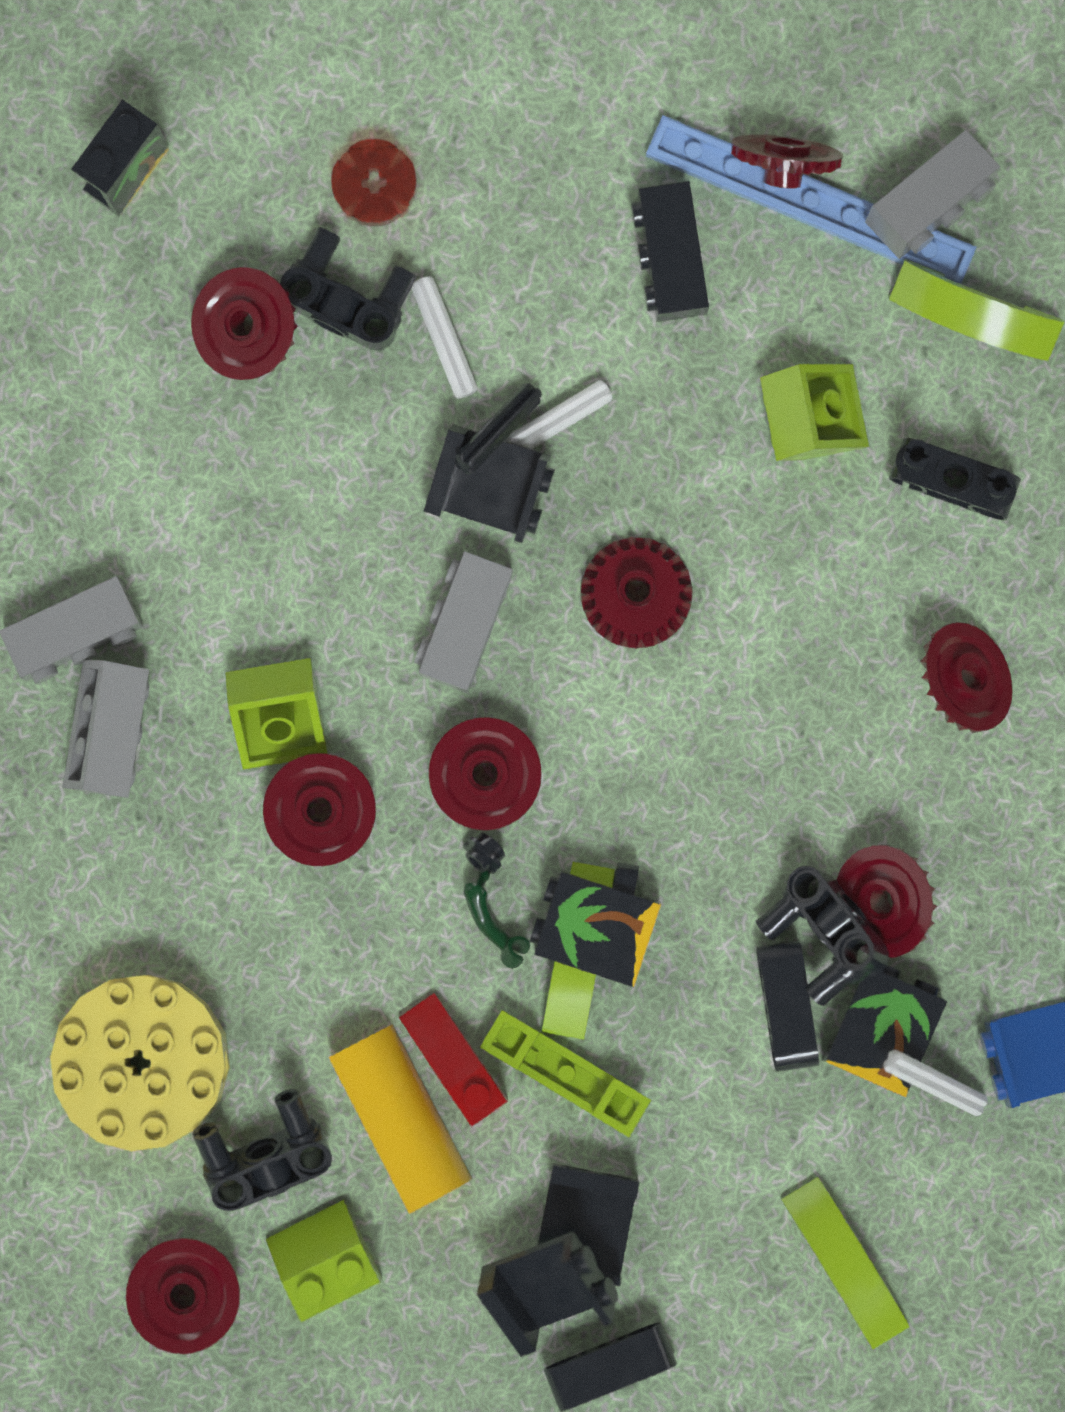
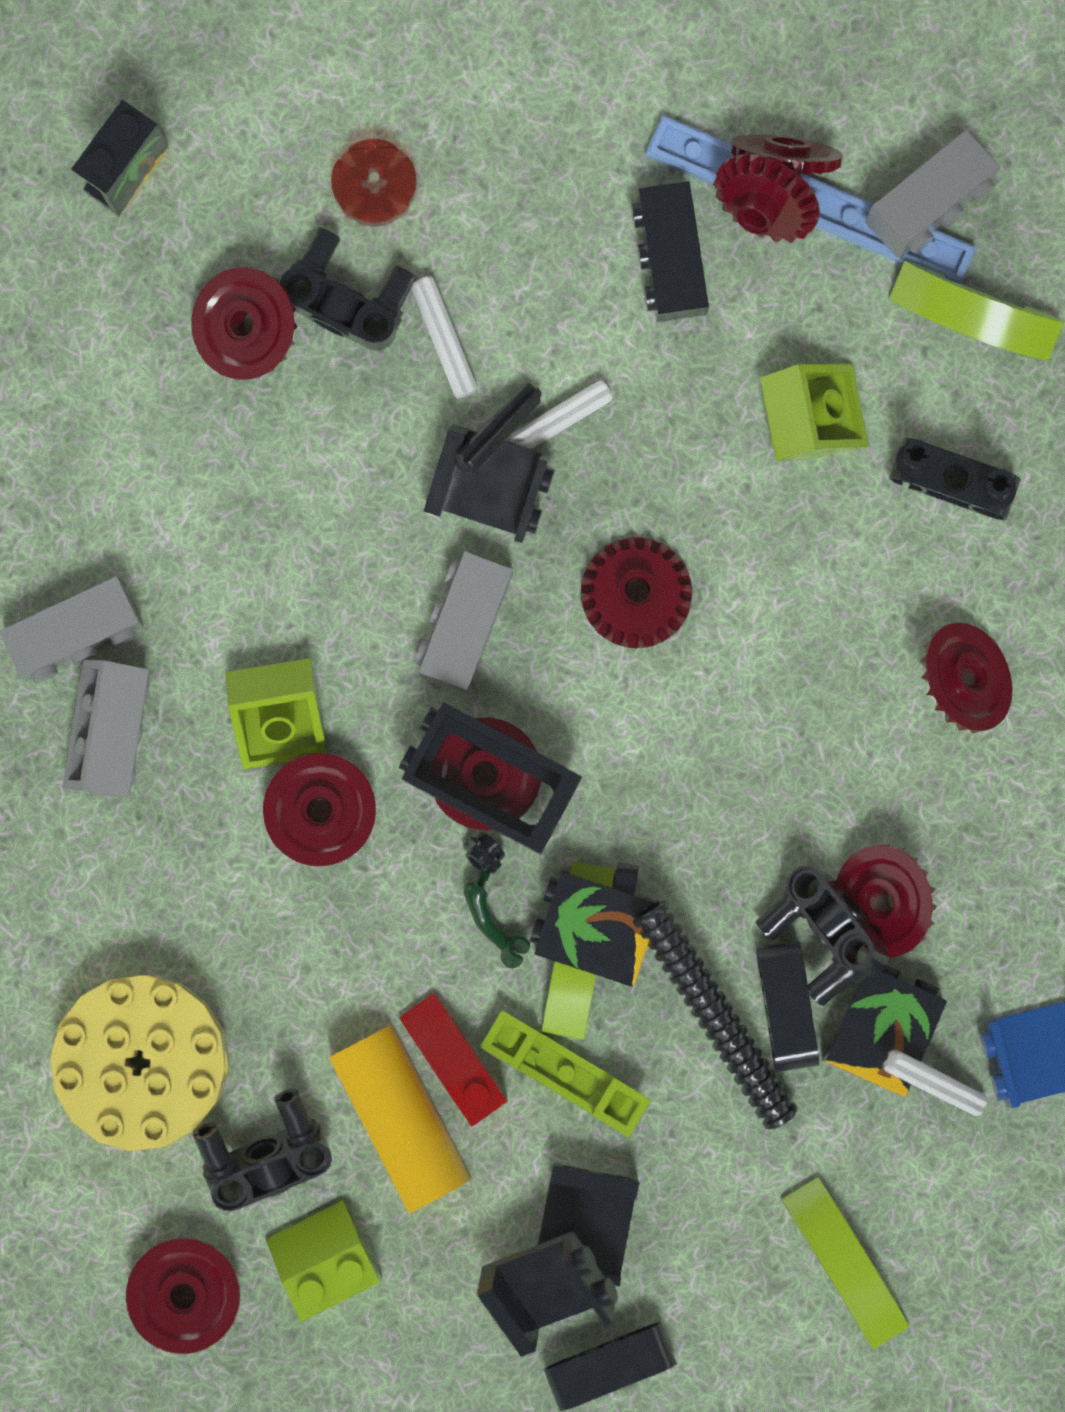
none -> black piece [398,702,583,855]
none -> black piece [633,901,798,1129]
none -> dark red gear [713,154,820,243]

